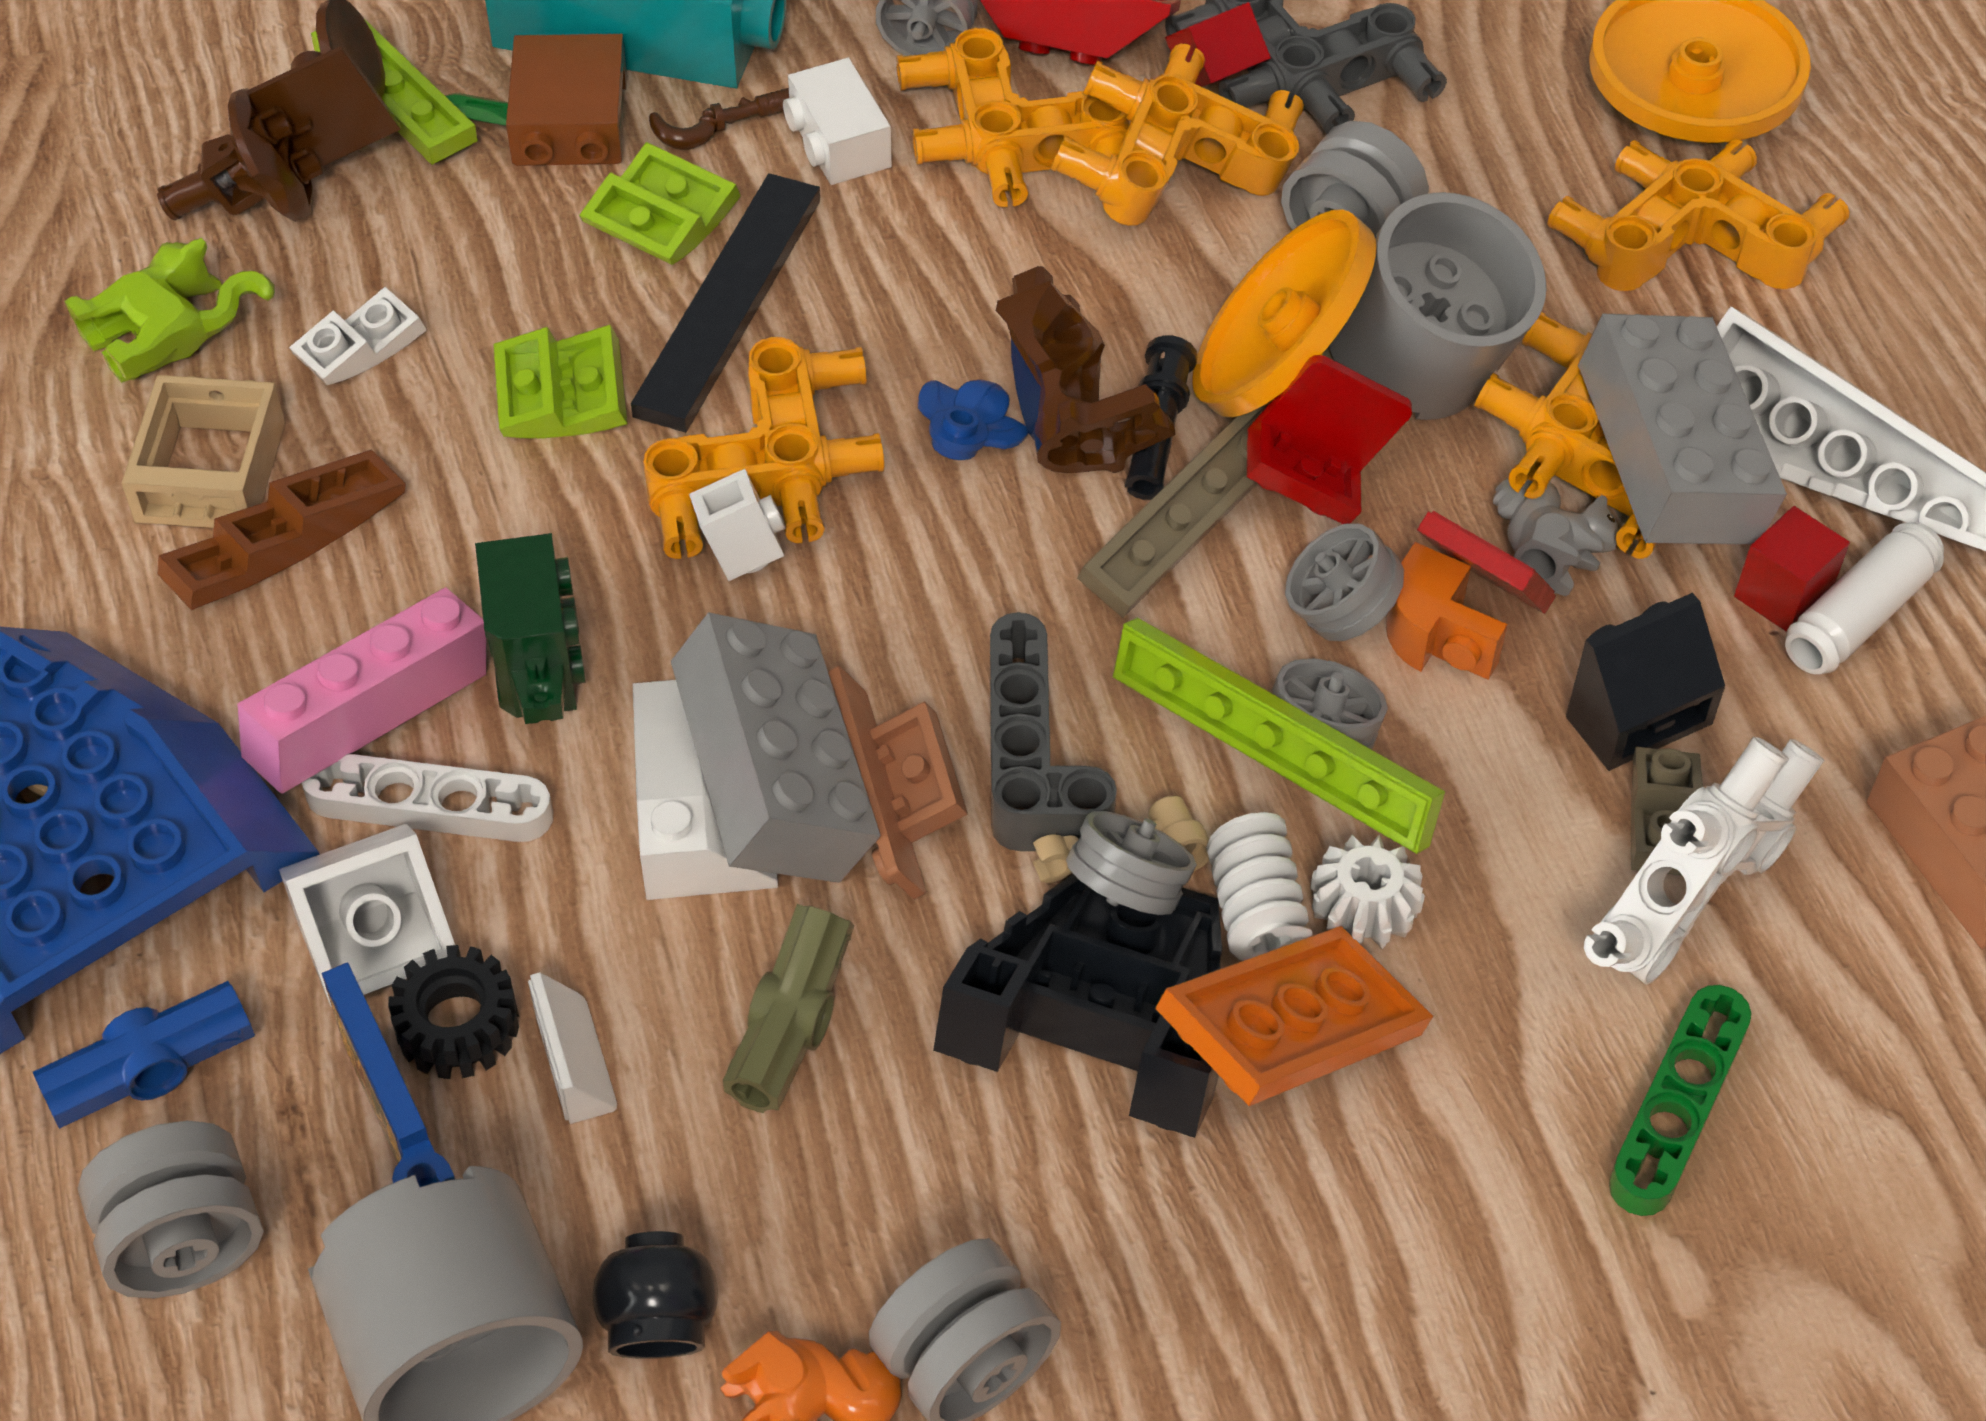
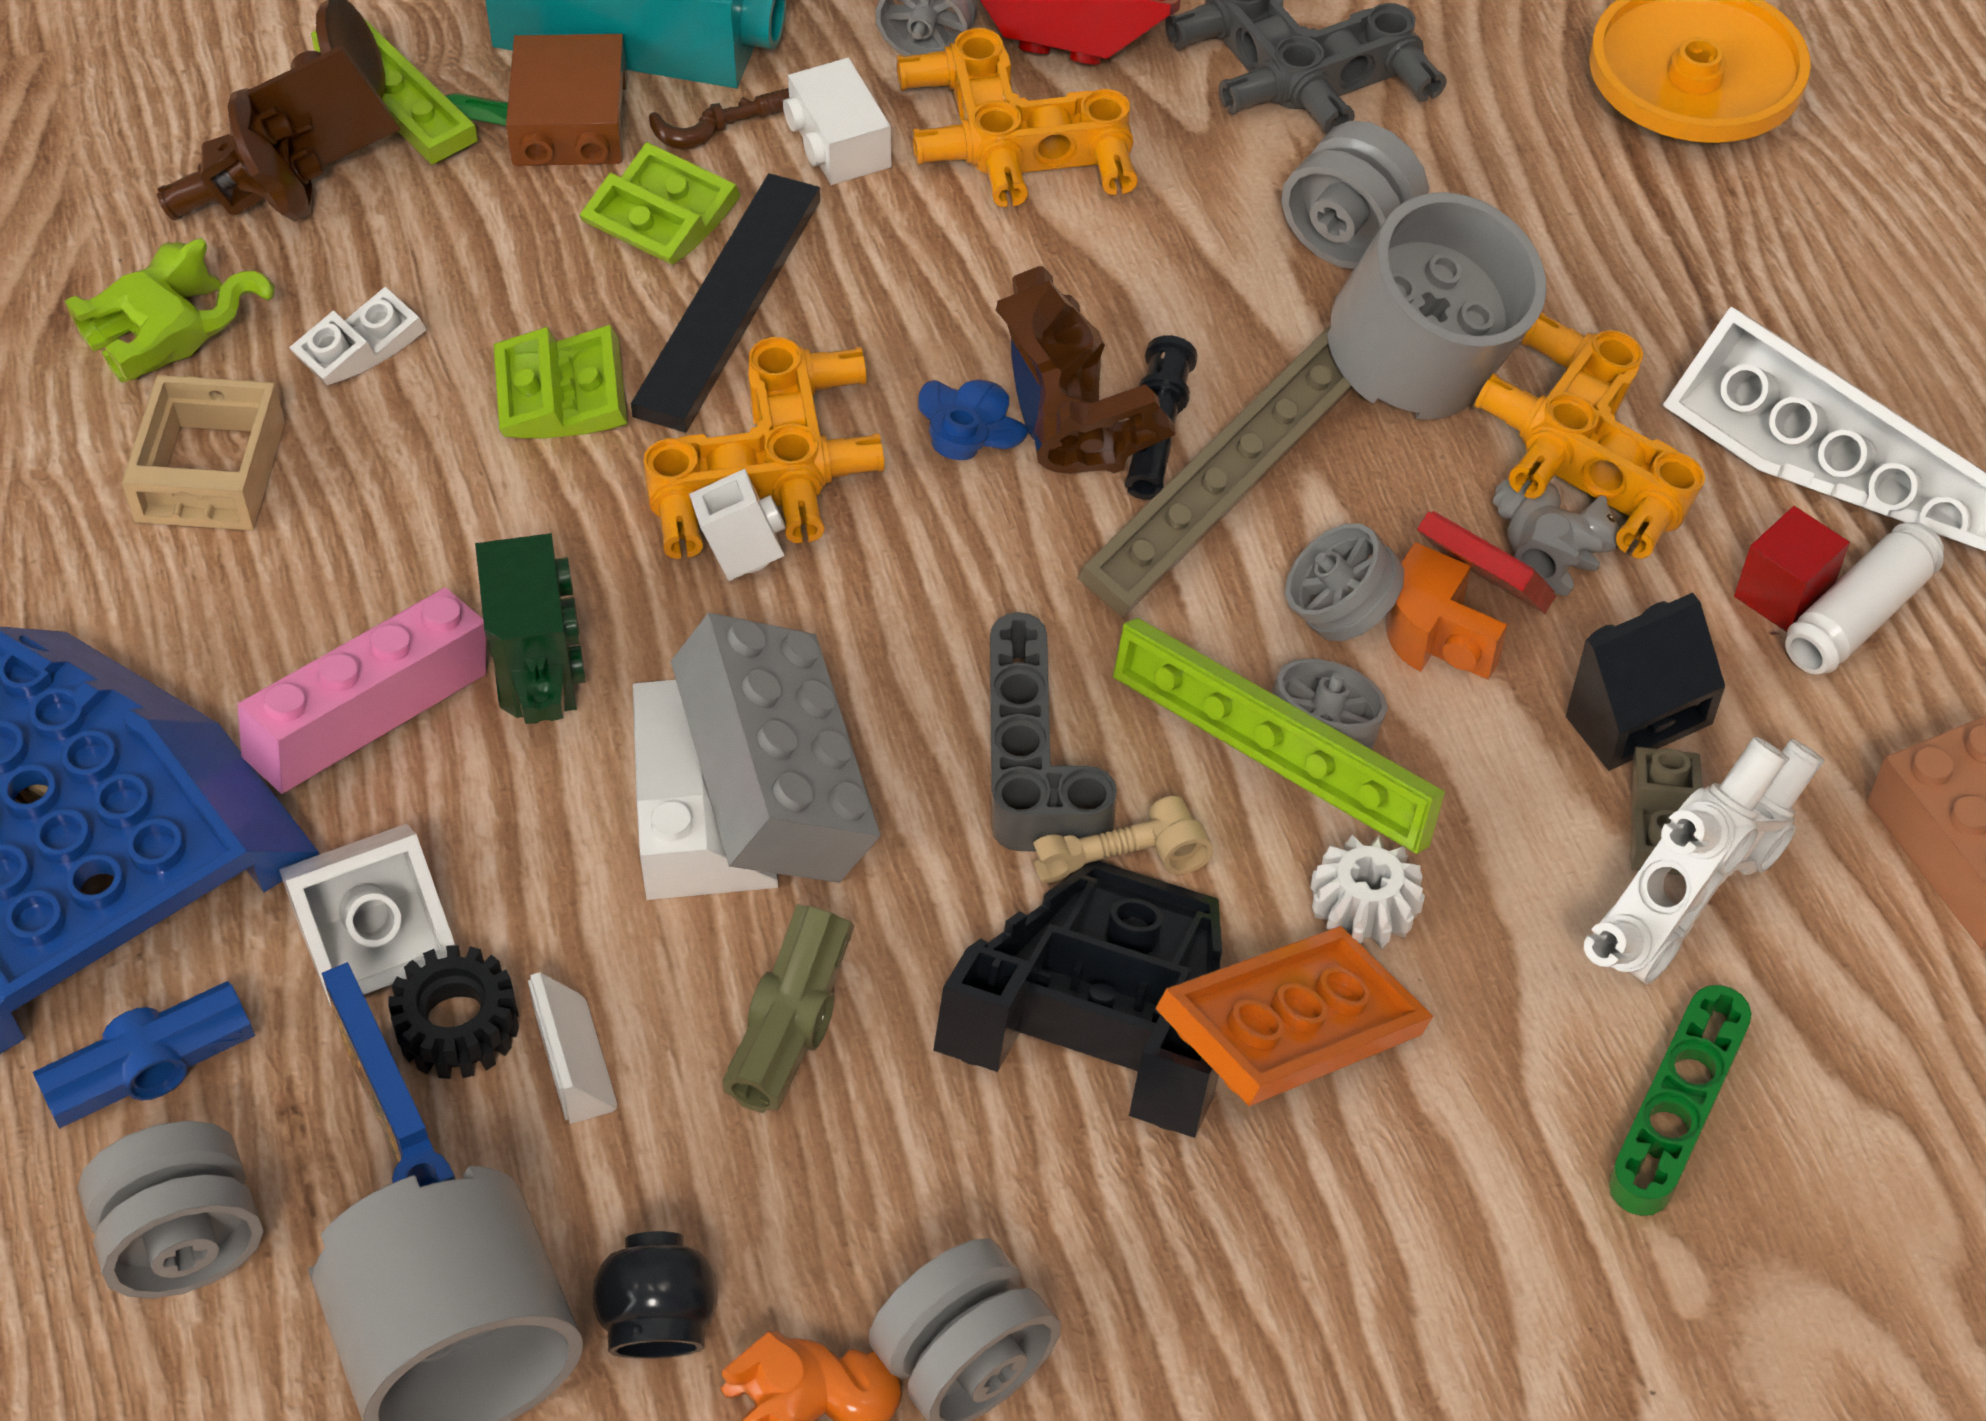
dark orange slope [157,449,406,610] -> none
white beam [301,754,553,842] -> none
nougat bracket [828,666,968,900] -> none
light orange pin [1050,44,1304,226] -> none
light grey wheel [1066,811,1197,915] -> none
red piece [1165,2,1271,87] -> none
light orange dish [1192,209,1376,417] -> none
white piece [1206,812,1313,961] -> none
red bracket [1247,355,1412,524] -> none
light orange pin [1547,139,1849,291] -> none
light grey brick [1578,314,1787,544] -> none

